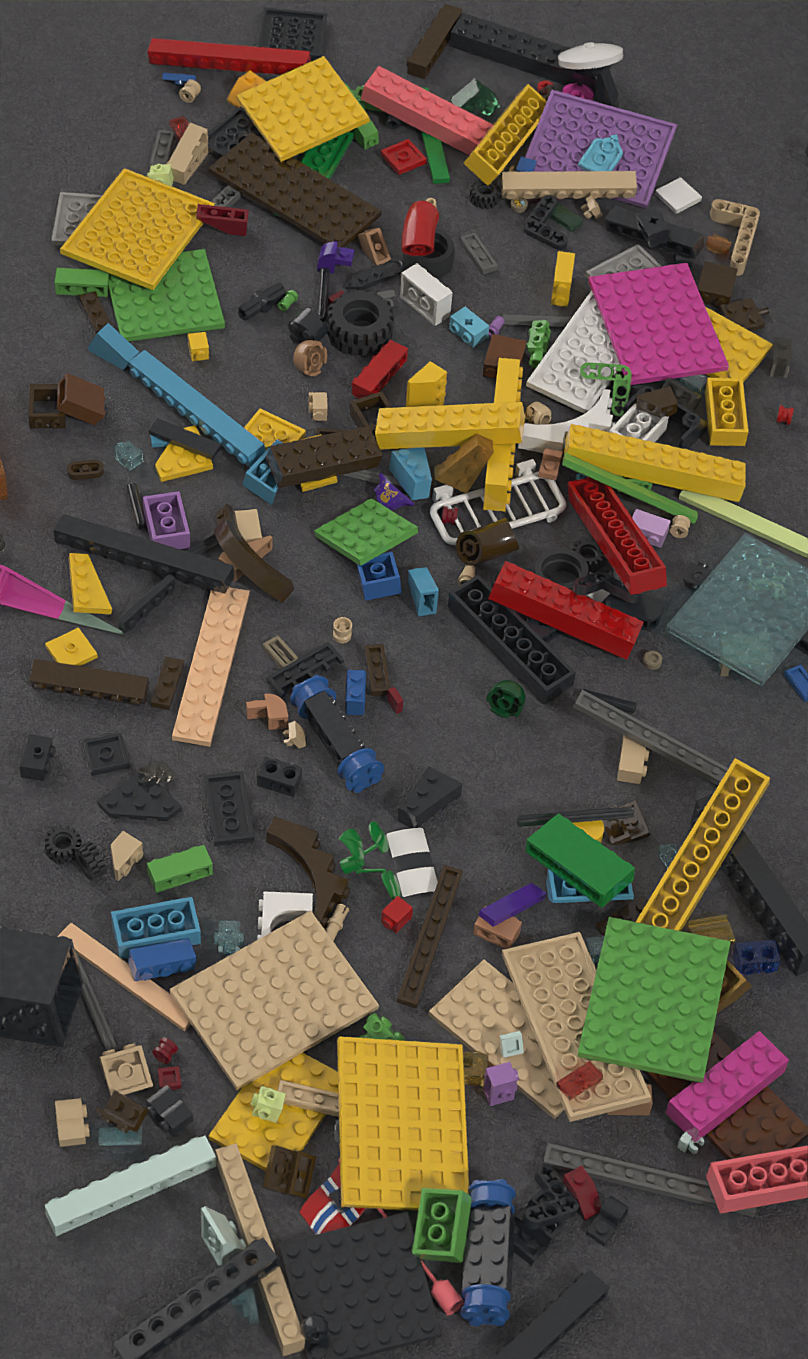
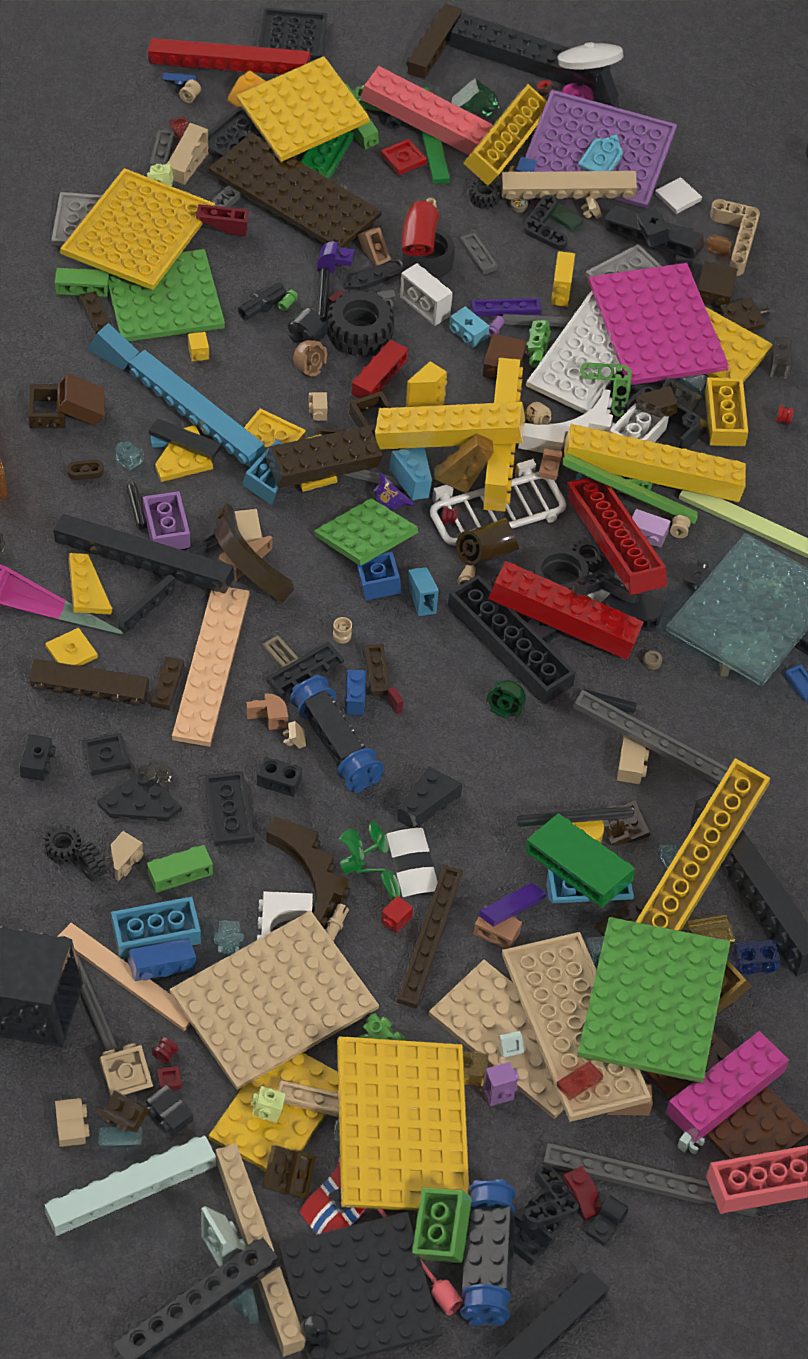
none -> dark purple tile [471,298,541,317]

